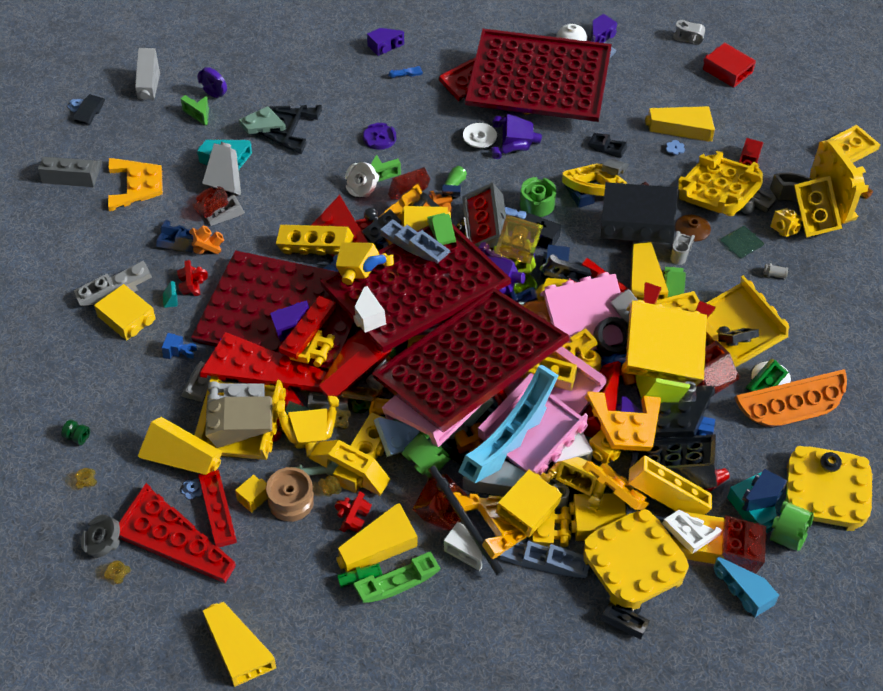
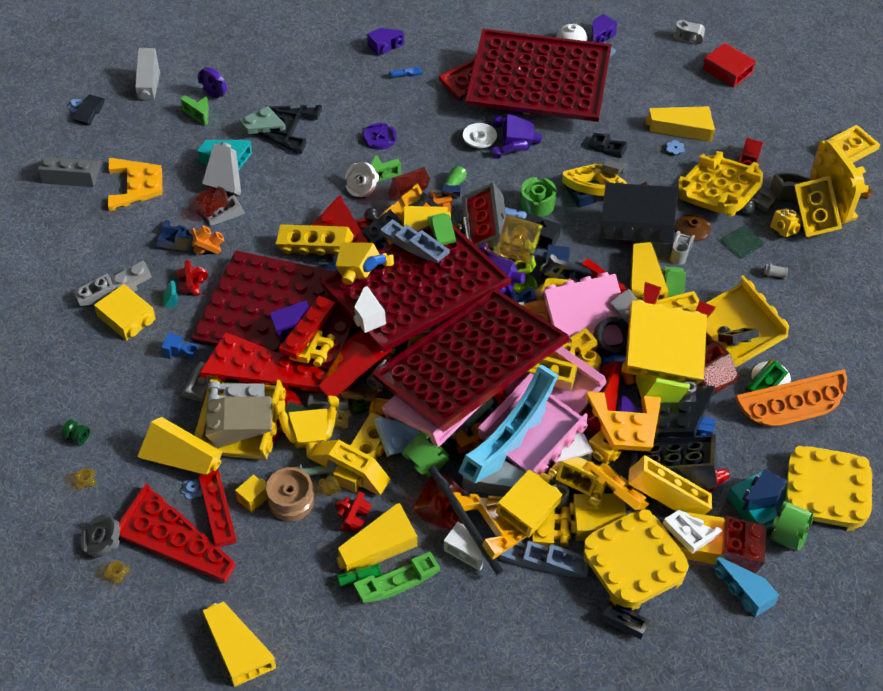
black plate [820,452,842,472] -> none

